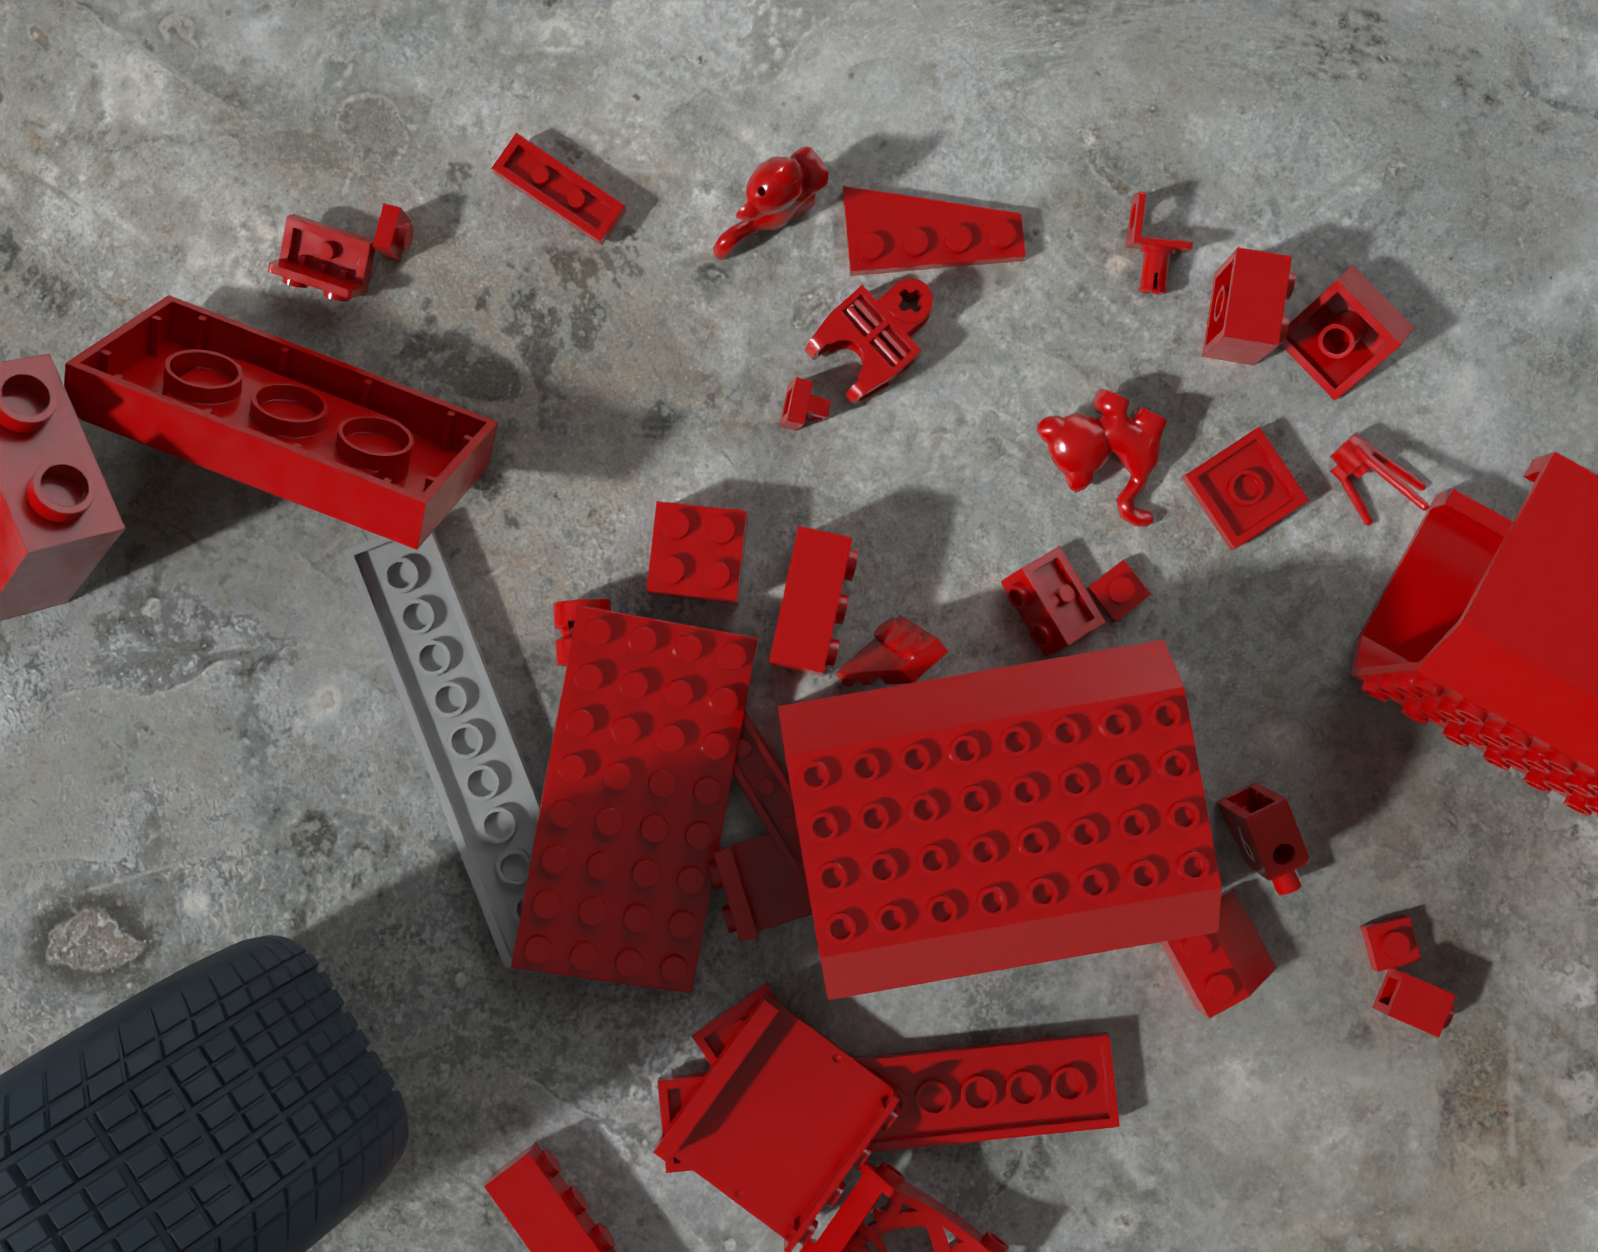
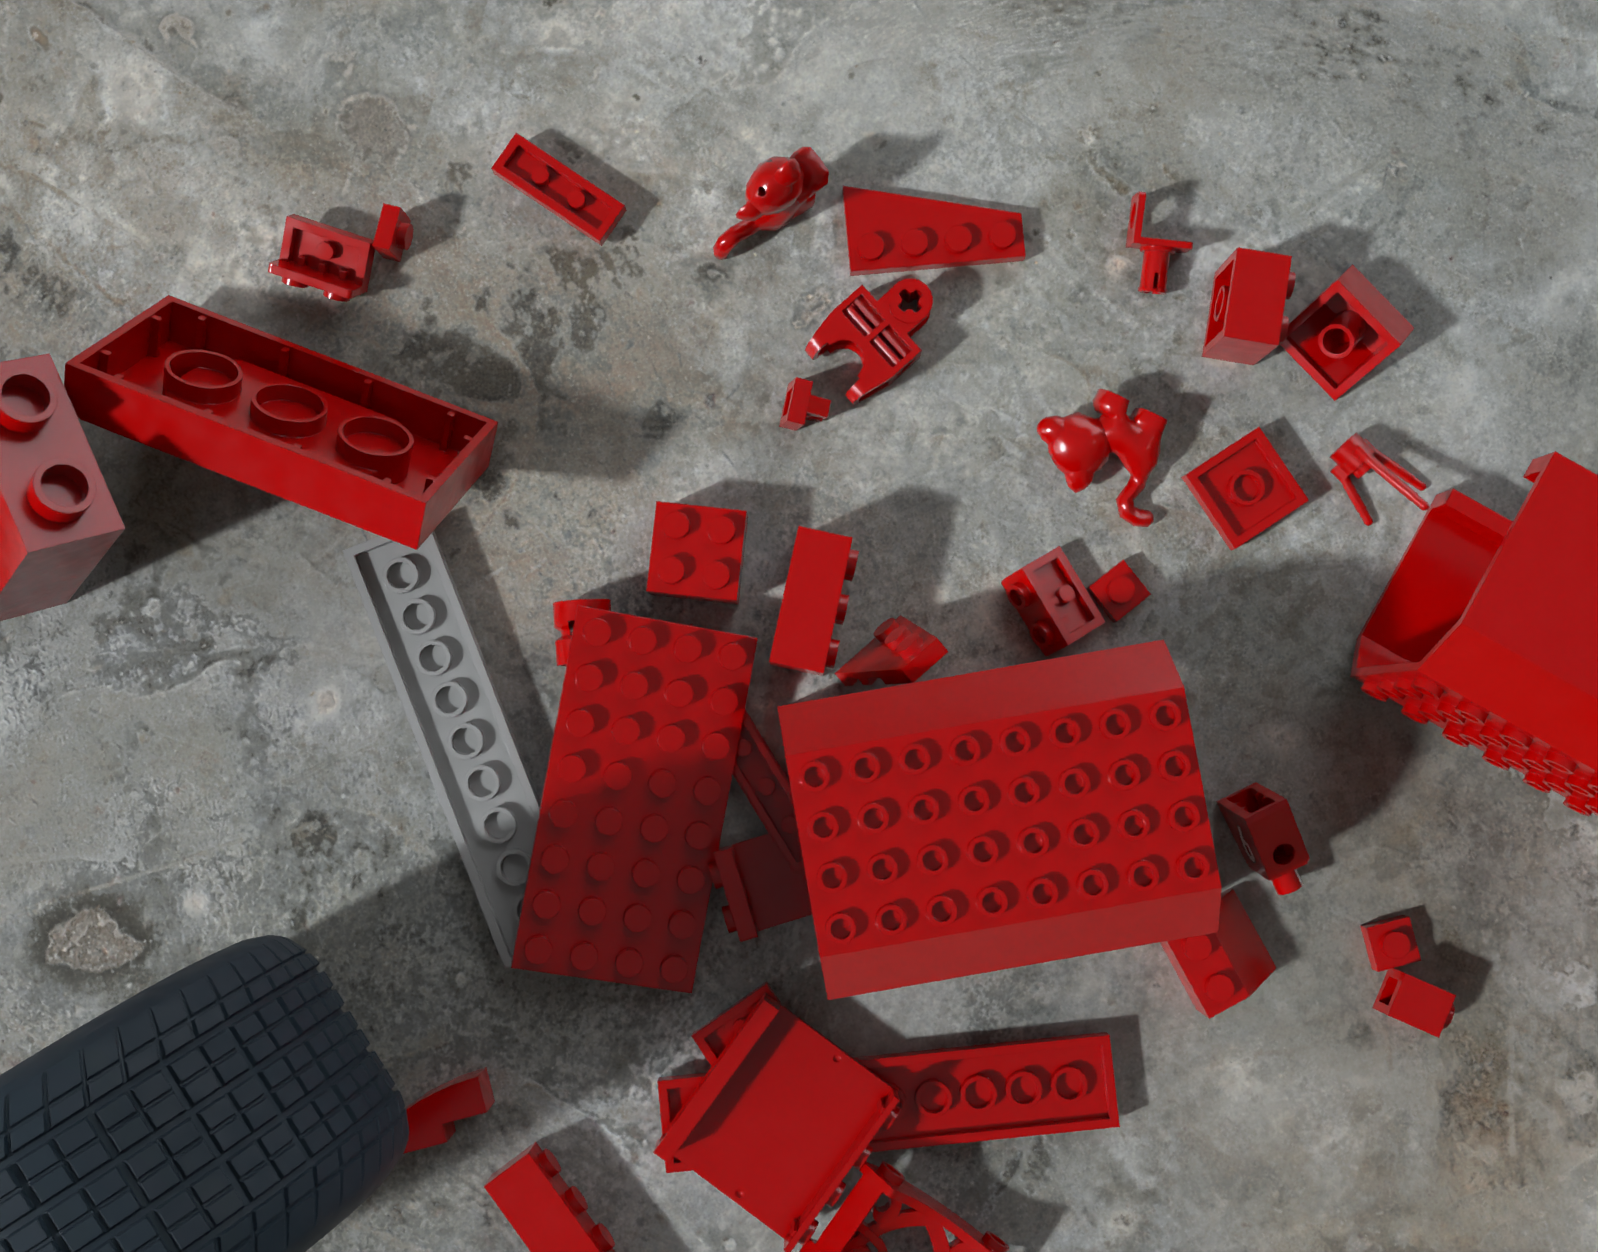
none -> red slope [403,1067,495,1154]

